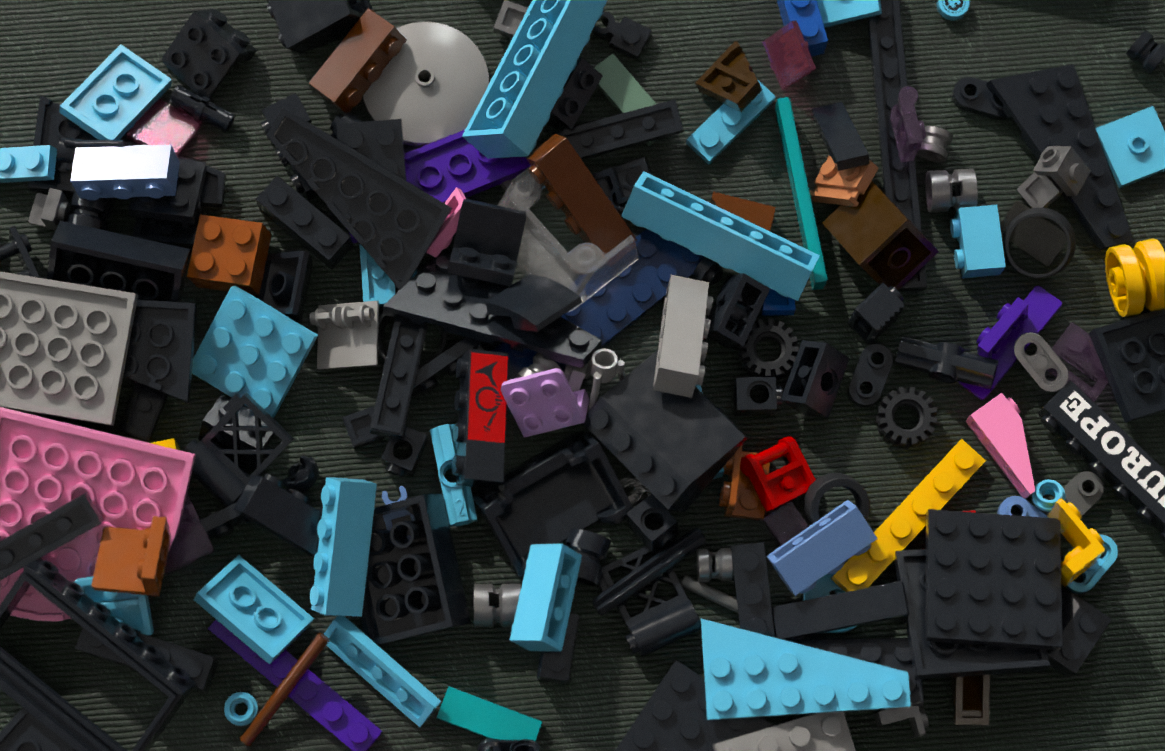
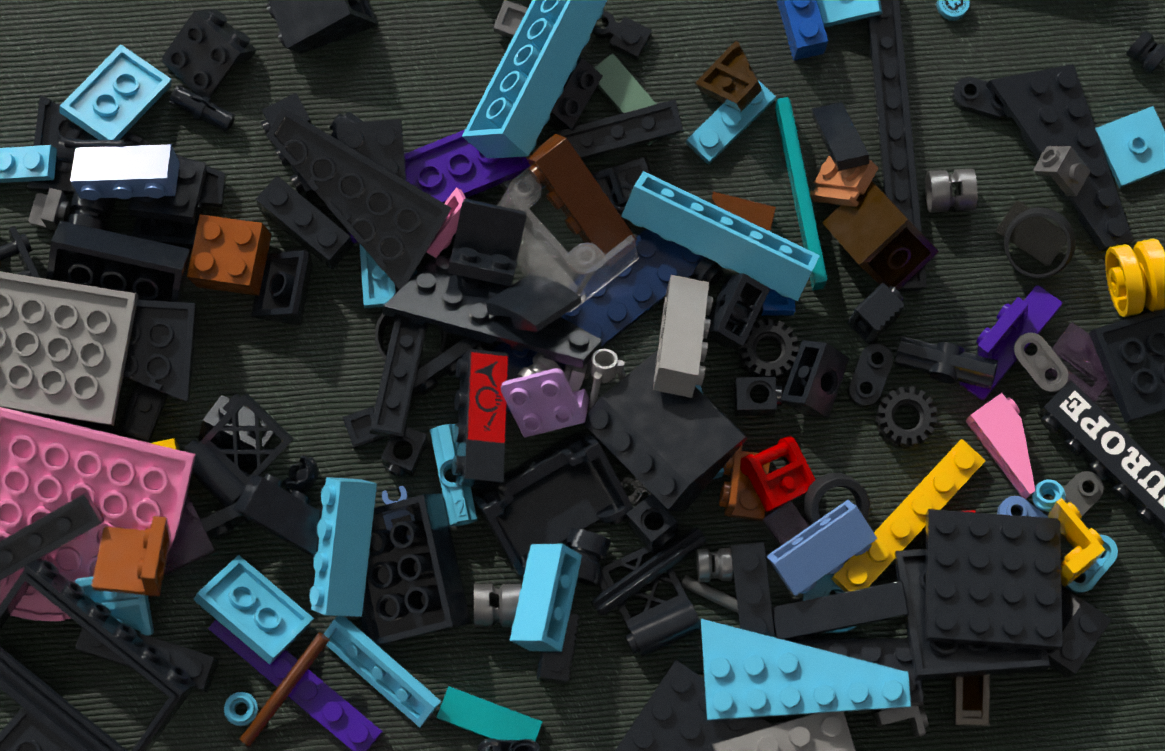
clear pink piece [127,99,202,155] -> none
medium azure plate [192,285,318,419] -> none
reddish brown brick [309,8,407,113] -> none
light grey hinge [309,301,379,370] -> none
light grey dish [363,22,489,147] -> none
clear pink piece [763,20,816,90] -> none
clear purple plate [890,86,926,162] -> none
flat silver wheel [915,126,953,162] -> none
medium azure brick [950,205,1006,278] -> none
flat silver plate [1016,172,1063,208] -> none

